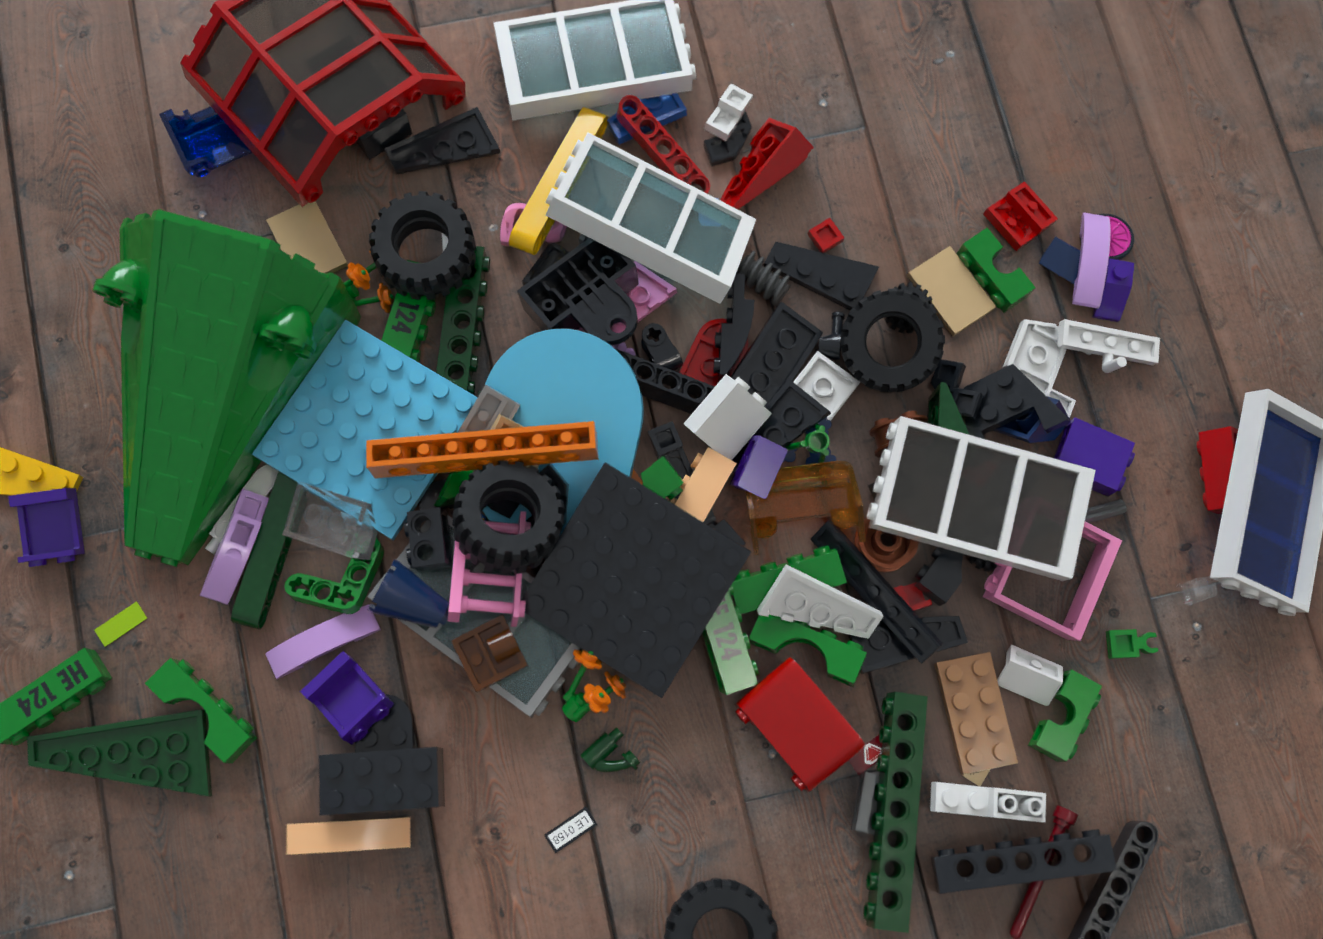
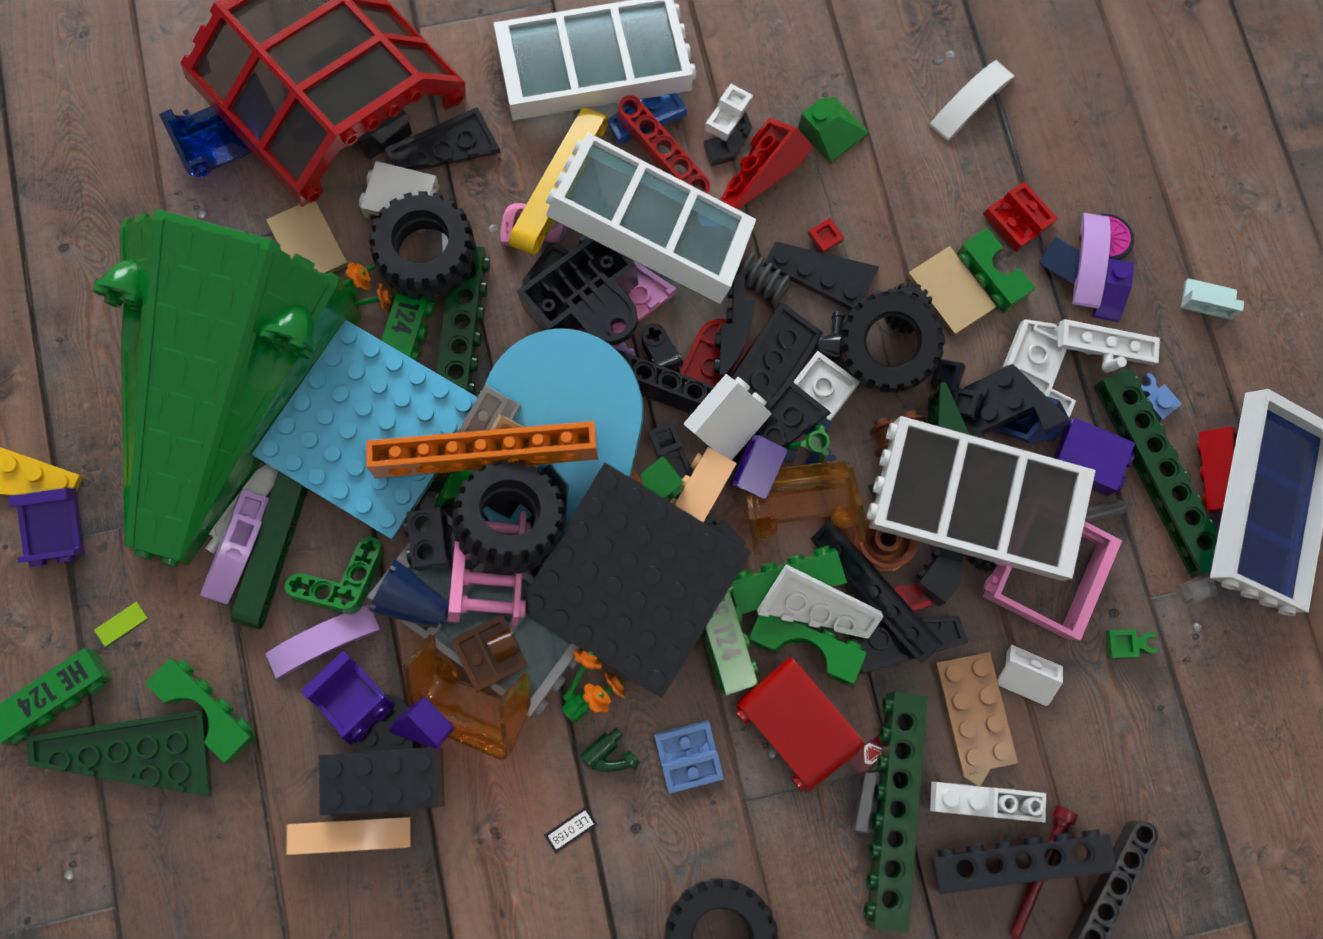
clear slope [282,481,378,560] -> none
green arch [1028,669,1102,762] -> none
none -> white panel [359,161,439,233]
none -> dark purple slope [389,697,454,749]
none -> clear orange windscreen [403,634,531,760]
none -> medium blue slope [654,720,724,794]
none -> green slope [798,97,869,164]
none -> white slope [929,60,1014,142]
none -> dark green brick [1094,368,1218,579]
none -> medium blue plate [1141,373,1182,422]
none -> light aqua panel [1181,279,1244,320]

